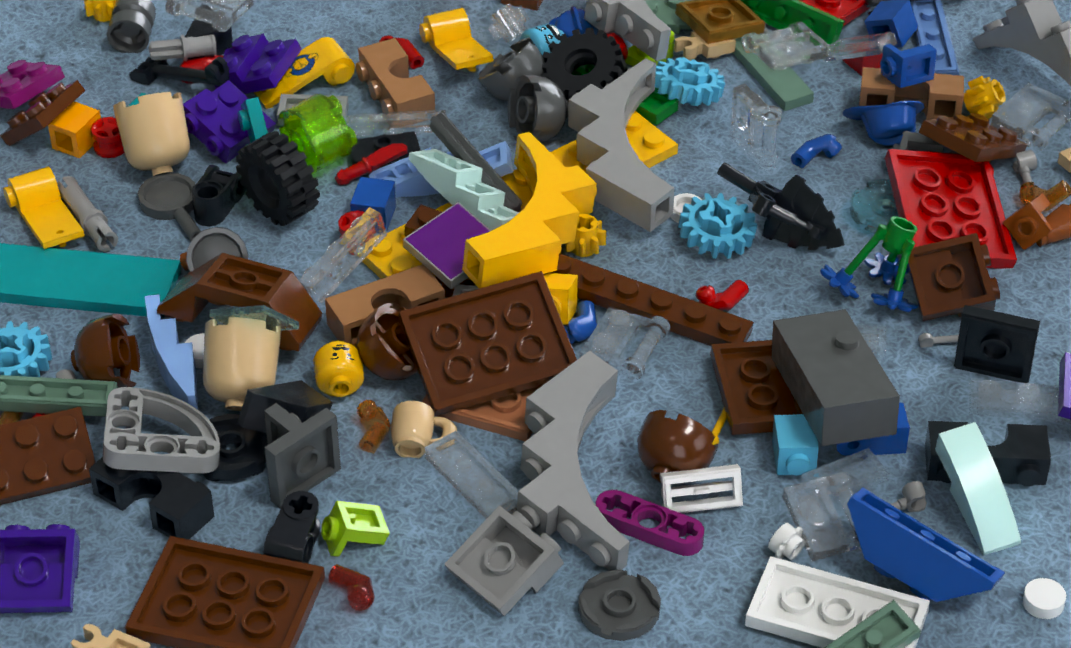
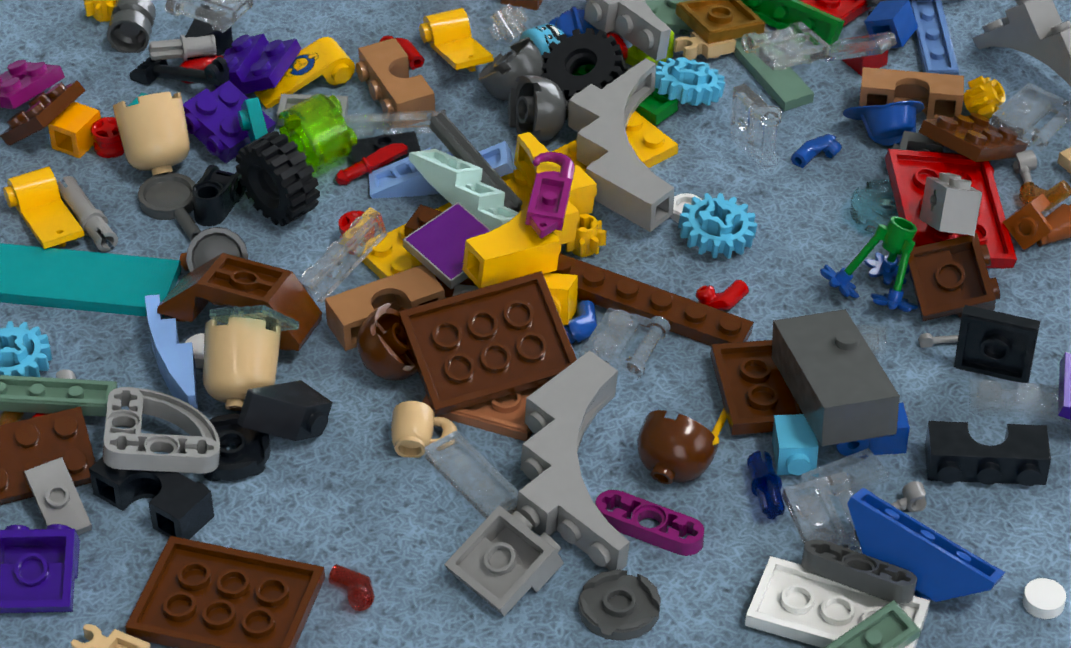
reddish brown cylinder [71,314,140,388] -> none
black piece [263,491,321,564] -> none
dark grey bracket [264,403,341,509] -> none
yellow head [313,341,364,397] -> none
lime bracket [321,501,390,557] -> none
blue brick [350,177,396,233] -> none
clear orange arm [357,400,391,453] -> none
white tile [660,464,743,513] -> none
black bar [717,162,845,250] -> none
white plate [768,523,805,560] -> none
blue bracket [880,44,937,88] -> none
light aqua slope [935,422,1021,555] -> none
none -> light grey plate [24,457,92,535]
none -> magenta plate [525,152,575,238]
none -> clear blue axle [747,451,785,520]
none -> dark grey beam [801,540,917,604]
none -> light grey brick [919,172,982,236]

